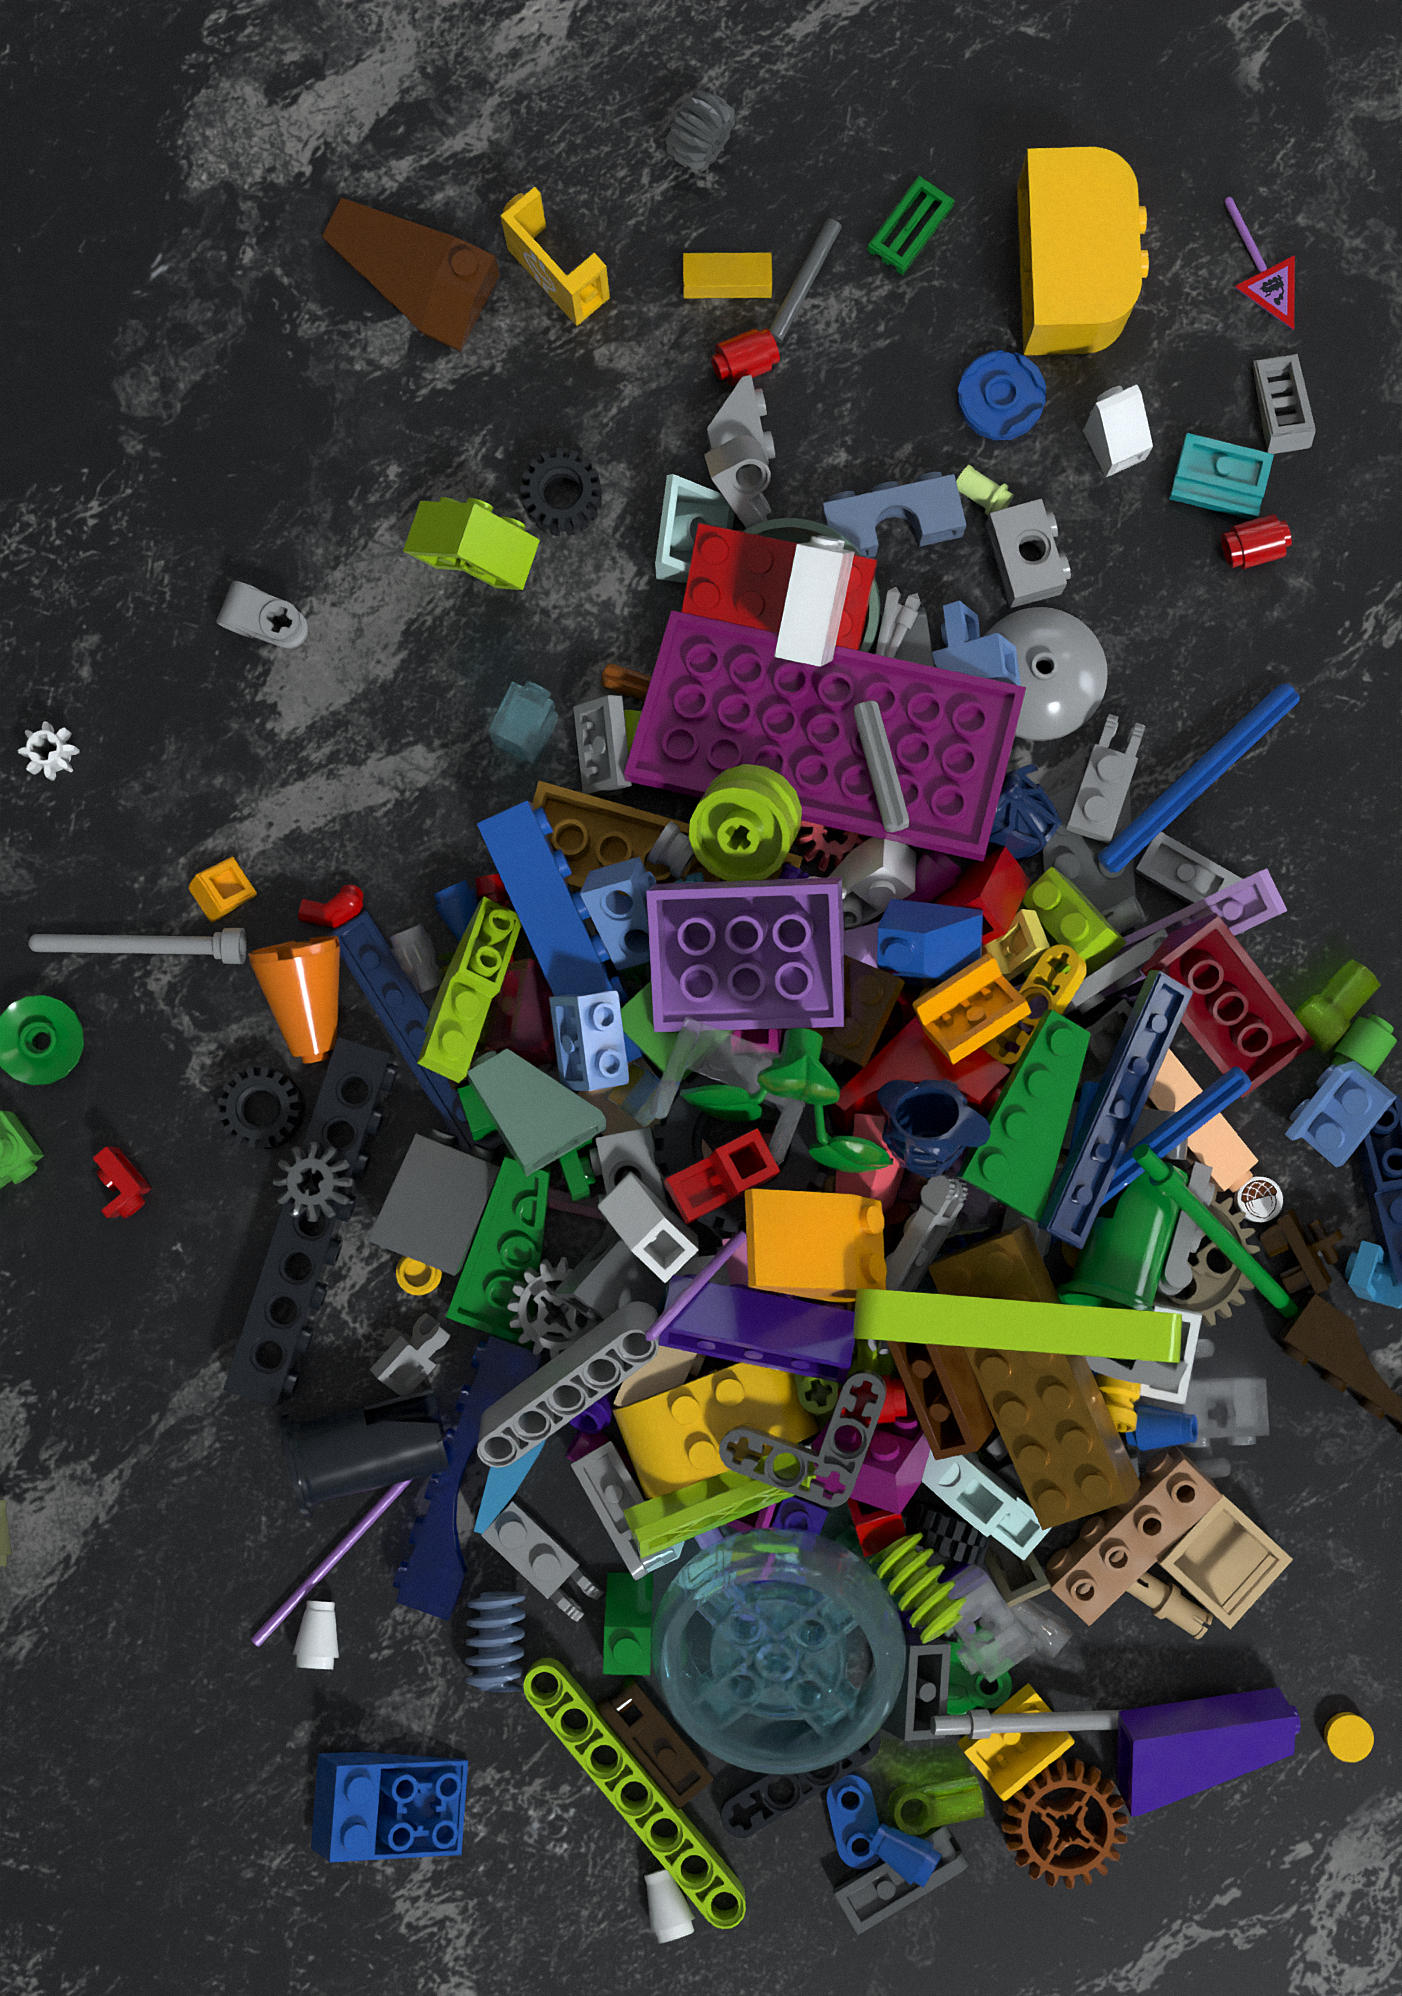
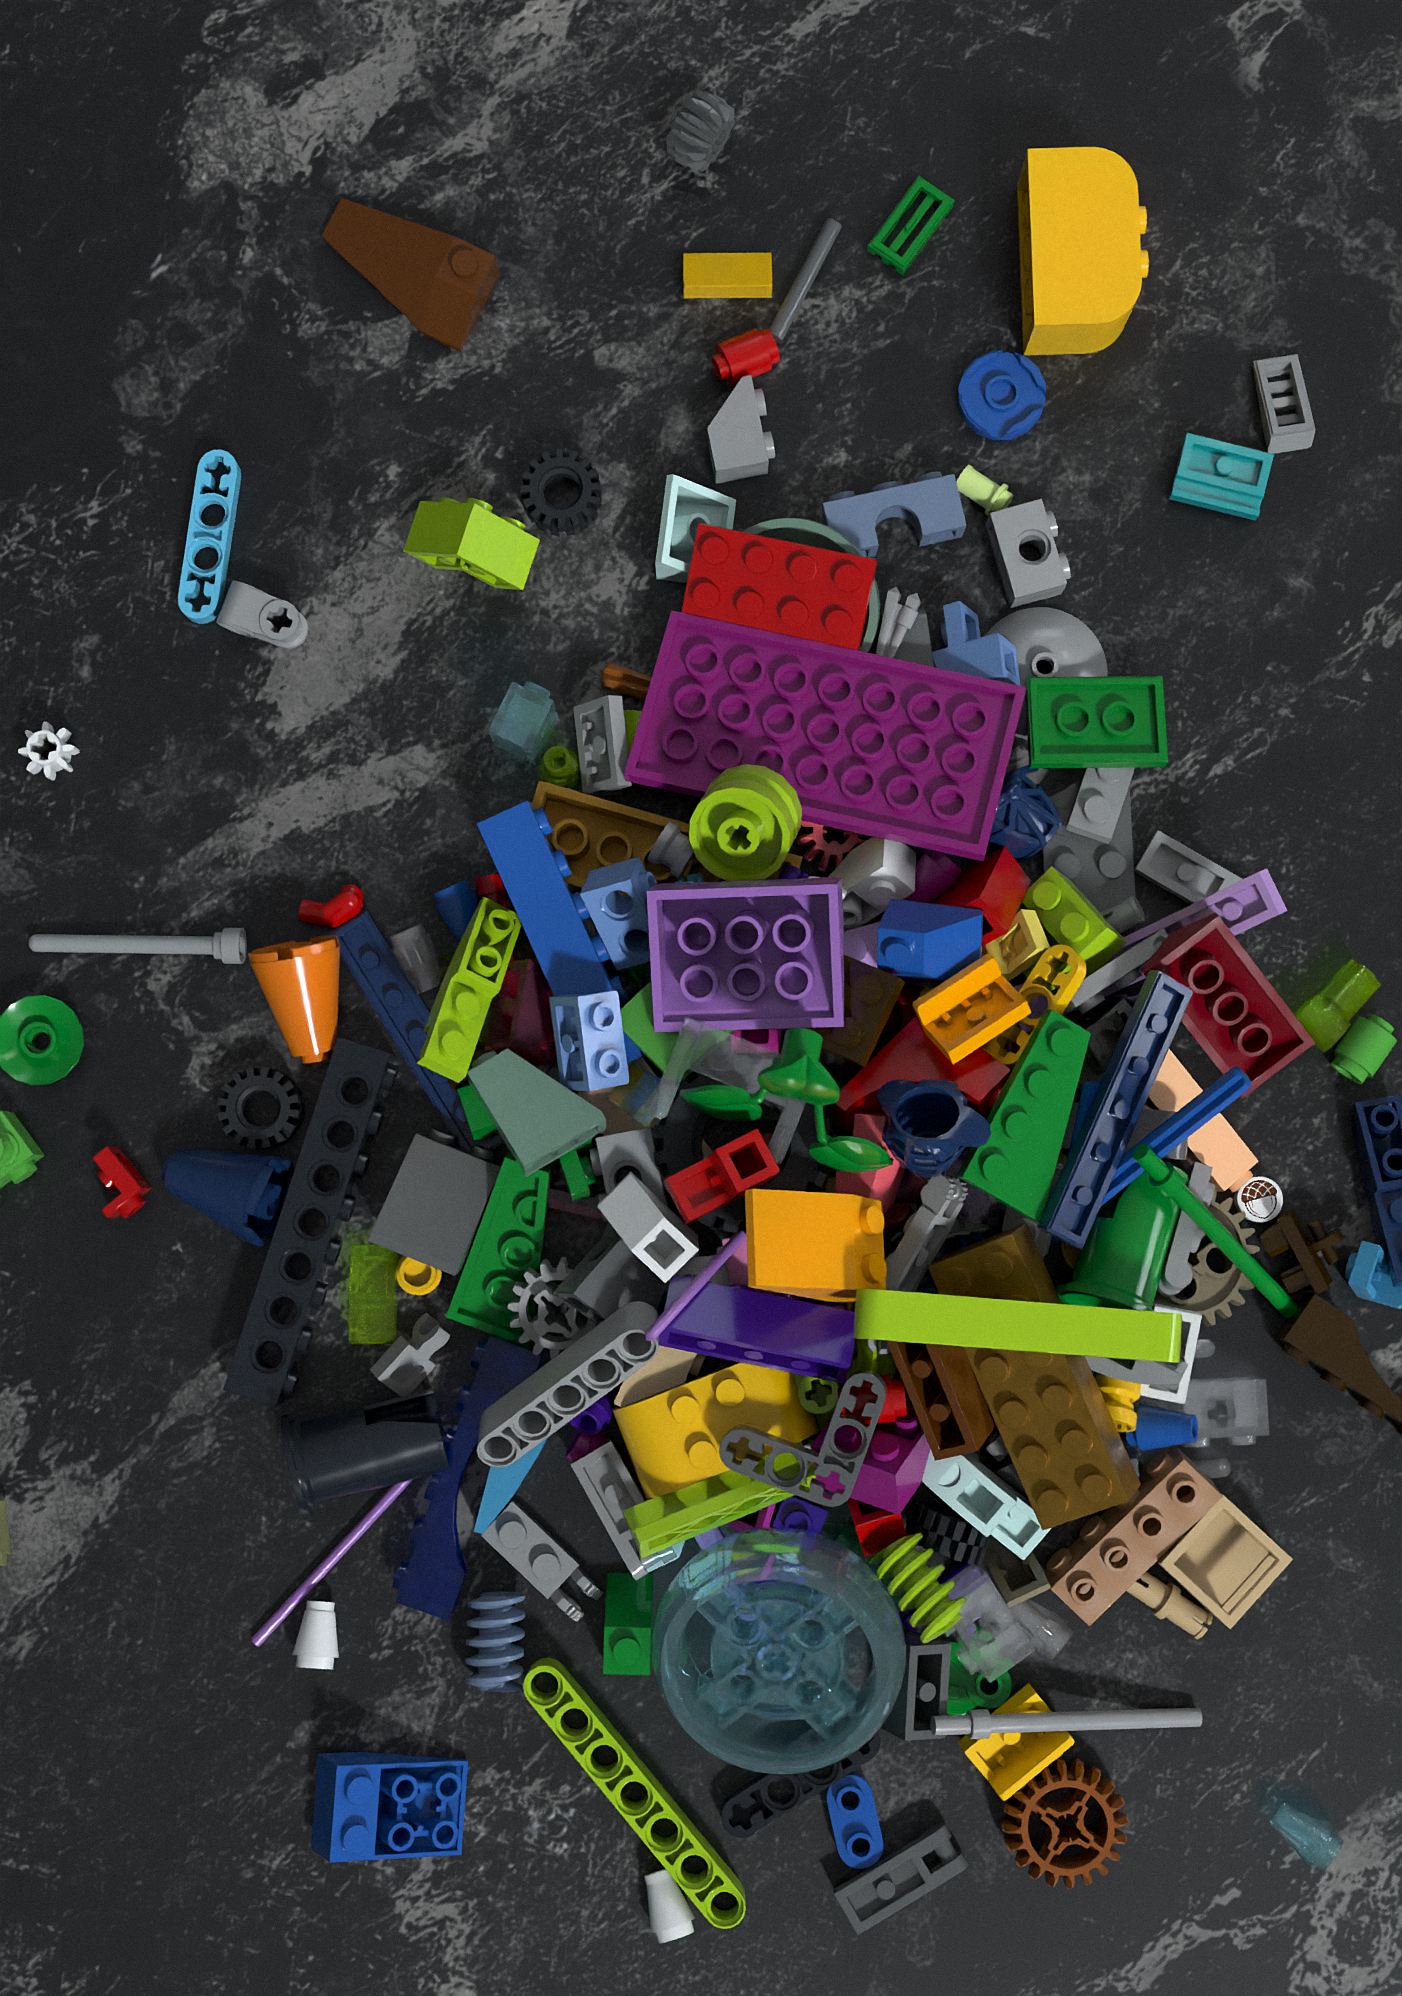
light orange slope [188,857,257,923] -> none
dark grey gear [273,1142,354,1222] -> none
yellow panel [501,187,610,326] -> none
dark brown plate [596,1675,714,1810] -> none
light grey plate [704,436,771,529] -> none
white brick [775,535,855,667] -> none
light grey axle [854,700,909,832] -> none
blue cone [869,1823,942,1888] -> none
clear neon green piece [888,1773,985,1835] -> none
white slope [1083,385,1153,478] -> none
blue axle [1098,683,1300,873] -> none
dark purple slope [1116,1687,1301,1817] -> none
red brick [1221,514,1292,569] -> none
piece [1224,197,1295,331] -> none
medium blue bracket [1285,1061,1397,1167] -> none
yellow tile [1324,1712,1374,1762] -> none
none -> dark blue cone [161,1149,295,1247]
none -> medium azure beam [178,449,241,624]
none -> clear neon green slope [349,1245,399,1344]
none -> clear neon green cone [538,746,581,789]
none -> green tile [1025,676,1168,768]
none -> clear light blue cone [1270,1802,1344,1871]

